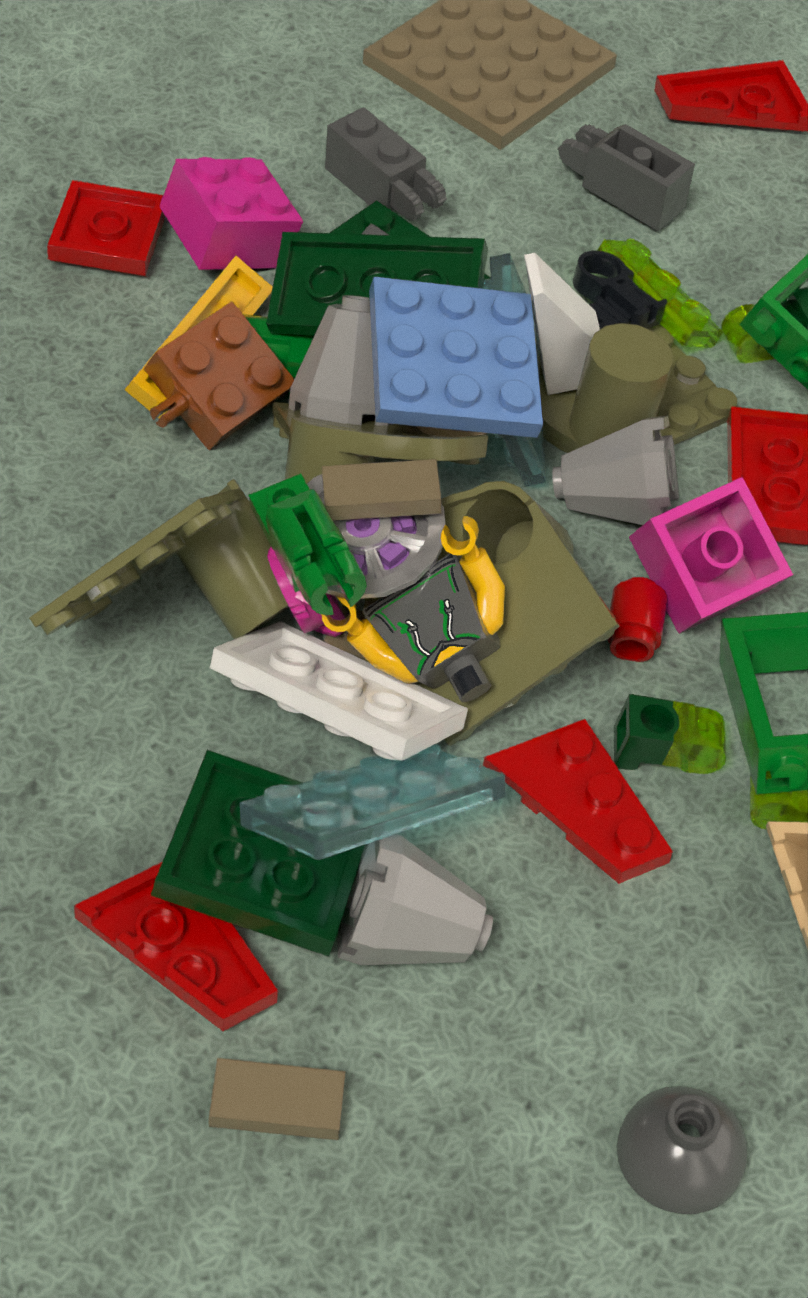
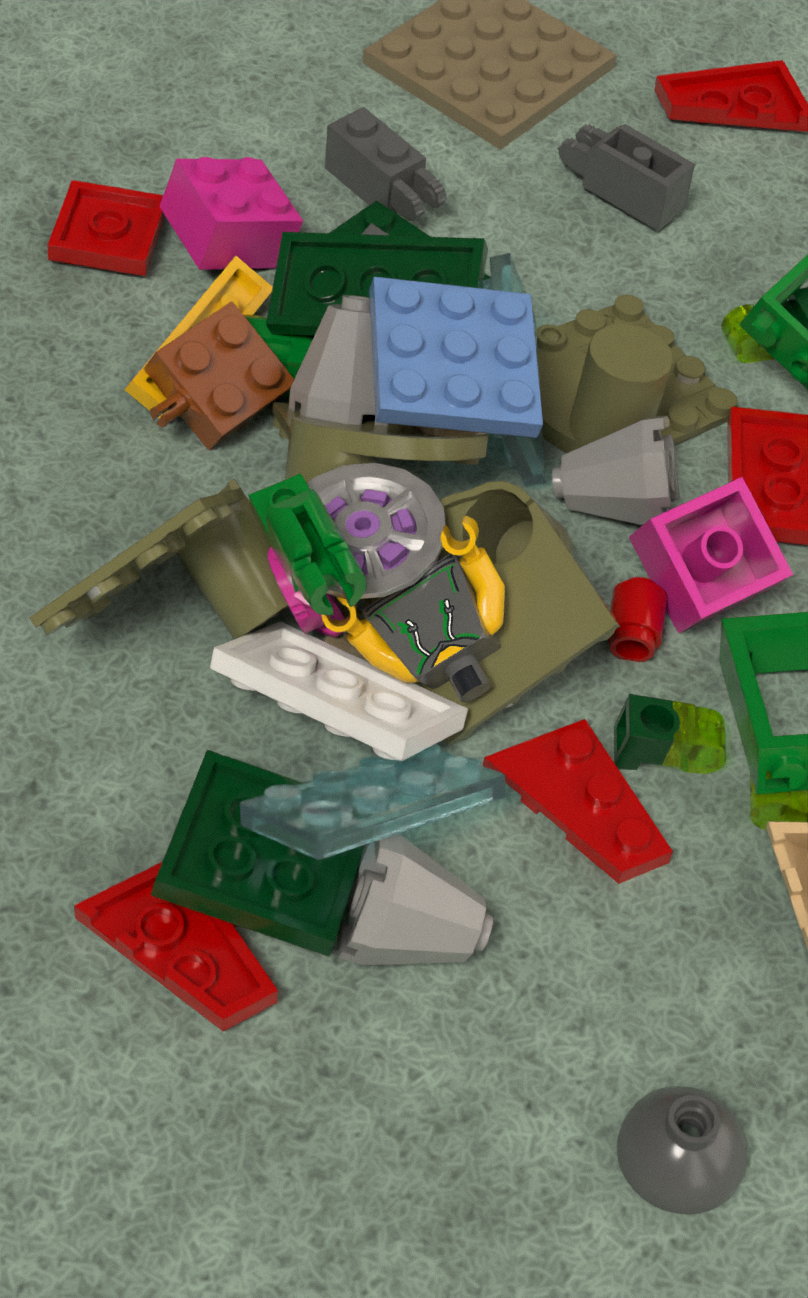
dark tan tile [209,1058,346,1140] -> none
dark tan tile [322,459,441,521] -> none
white slope [524,253,600,395] -> none
black piece [572,250,667,329] -> none
clear neon green plate [597,239,724,348] -> none

